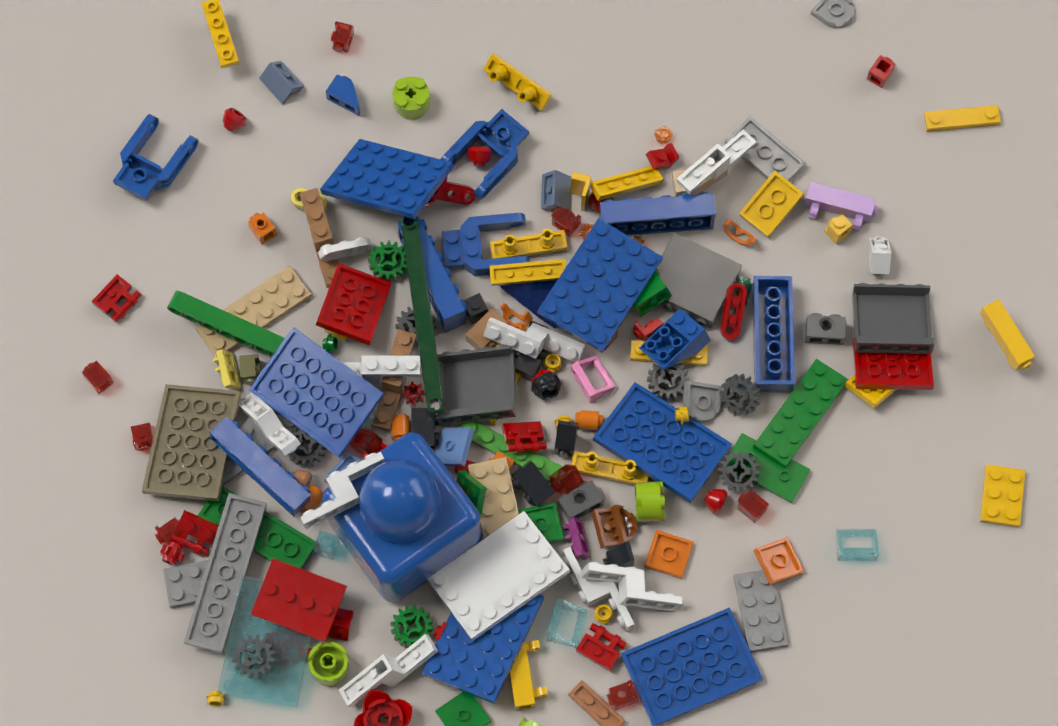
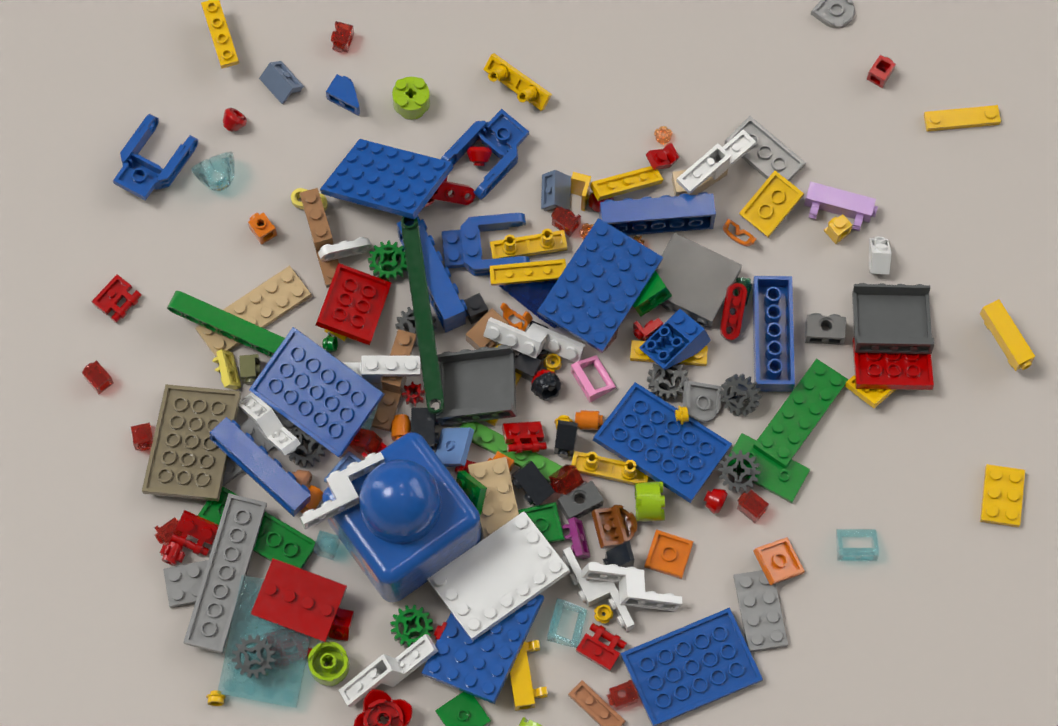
none -> clear light blue hair [191,151,235,191]

